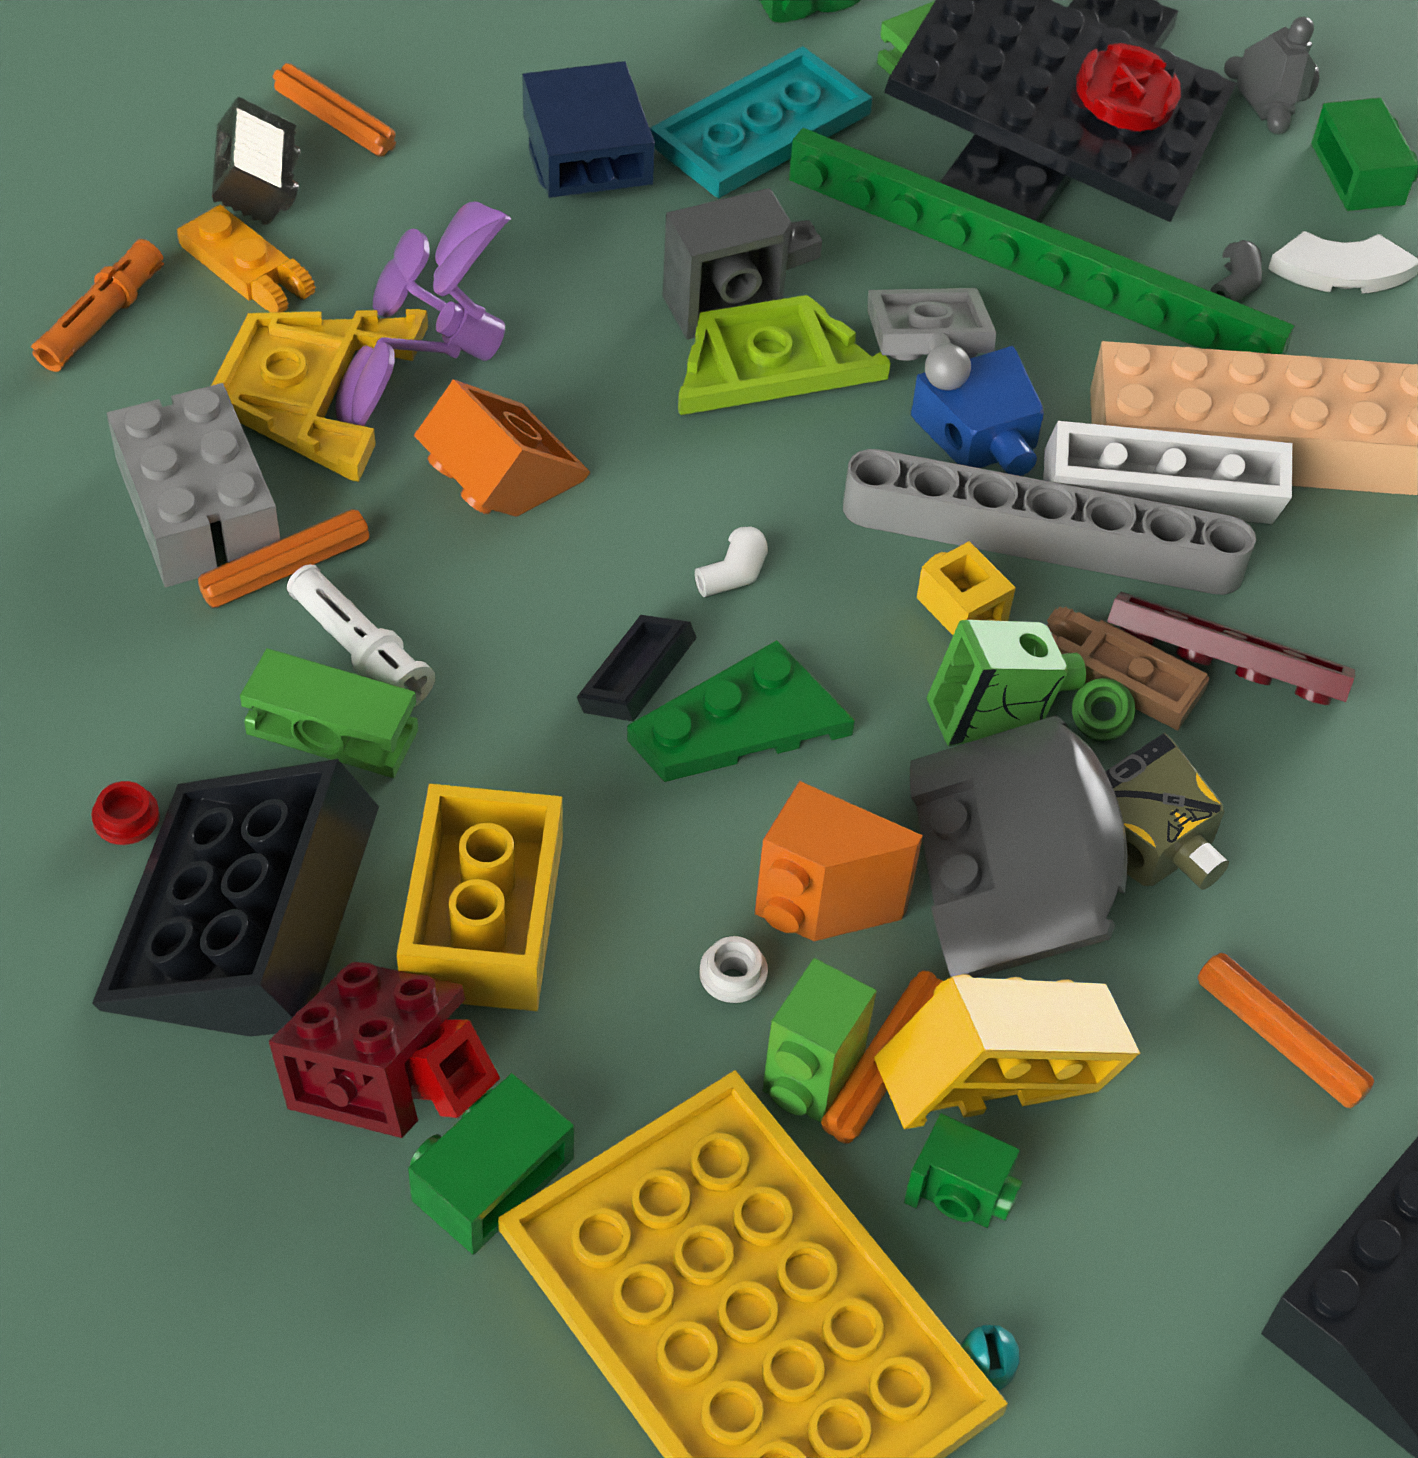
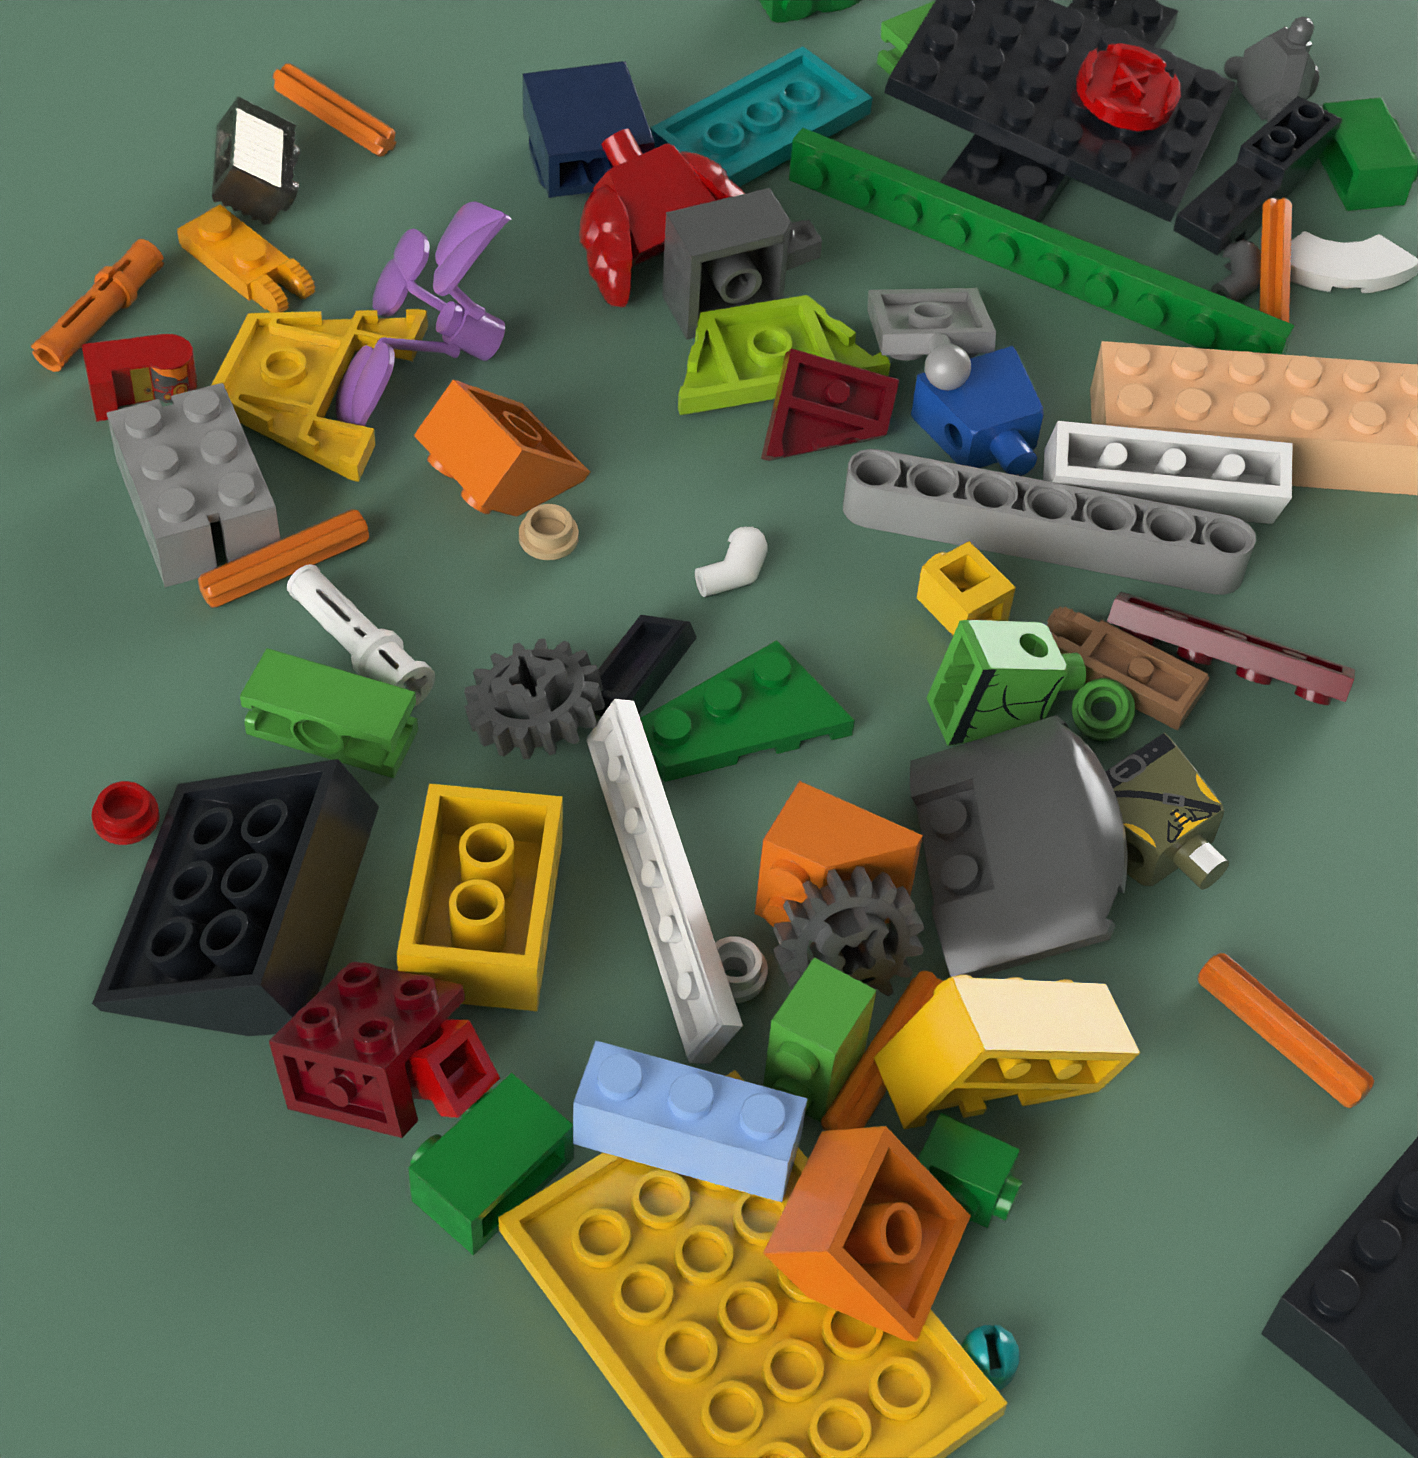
none -> red leg [81,334,197,422]
none -> dark grey gear [464,639,605,759]
none -> tan plate [519,504,579,560]
none -> light blue brick [573,1041,807,1202]
none -> red torso [579,128,745,308]
none -> white tile [586,699,743,1064]
none -> dark red wing [761,348,899,461]
none -> orange slope [763,1126,971,1341]
none -> dark grey gear [773,866,924,997]
none -> black slope [1173,96,1342,255]
none -> orange axle [1259,198,1292,323]

